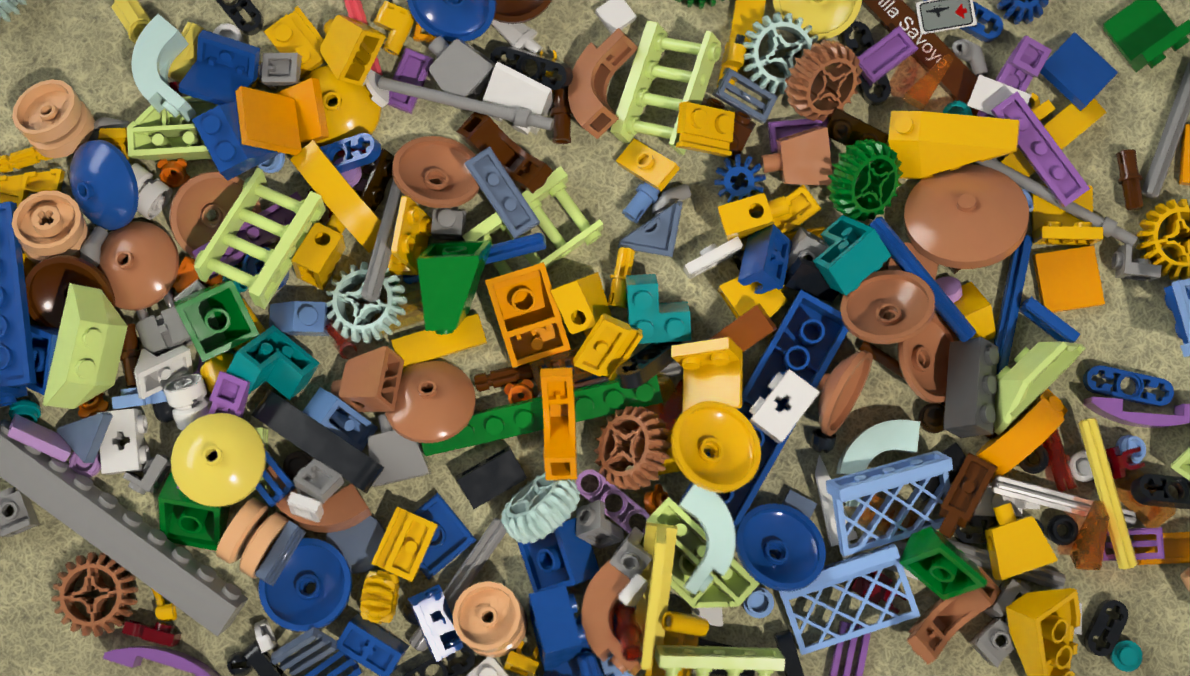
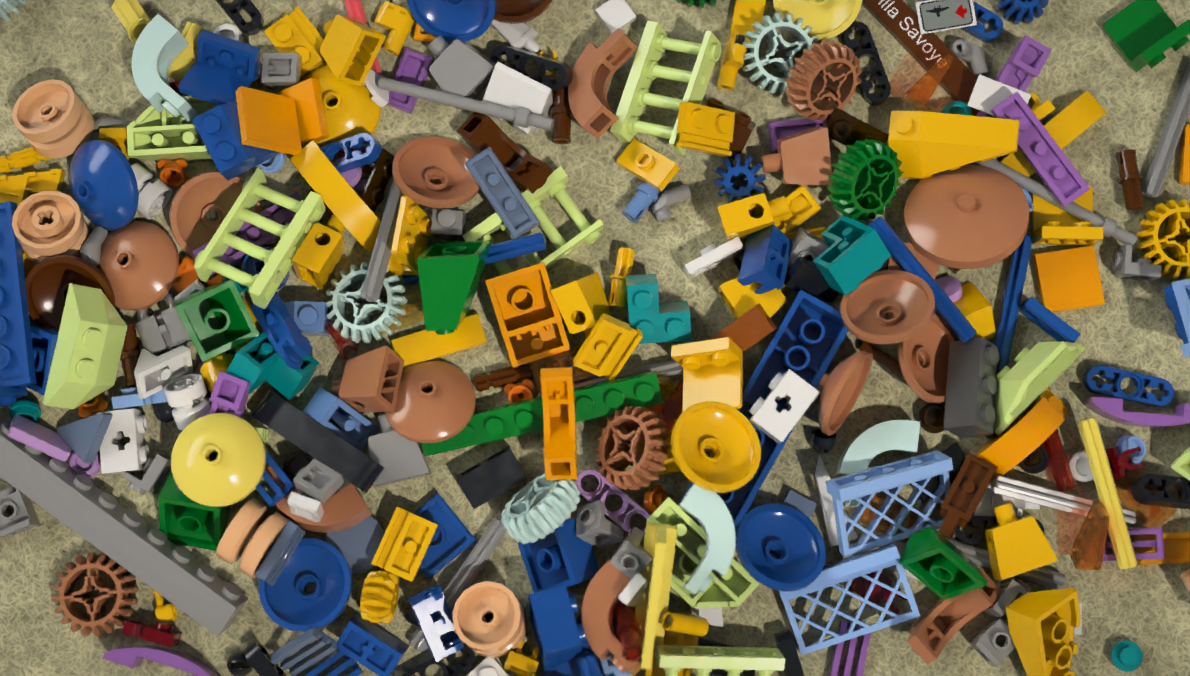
white tile [254,619,278,653] -> none
black beam [616,341,682,389] -> none
sand blue tile [618,201,683,257] -> none
sand blue tile [712,68,778,123] -> none
light blue plate [743,587,774,618] -> none
medium lavender tile [857,26,918,86] -> none
blue tile [1040,32,1118,111] -> none
black plate [1047,515,1078,545] -> none
black beam [1084,600,1129,656] -> none
none -> blue hinge [251,291,313,370]

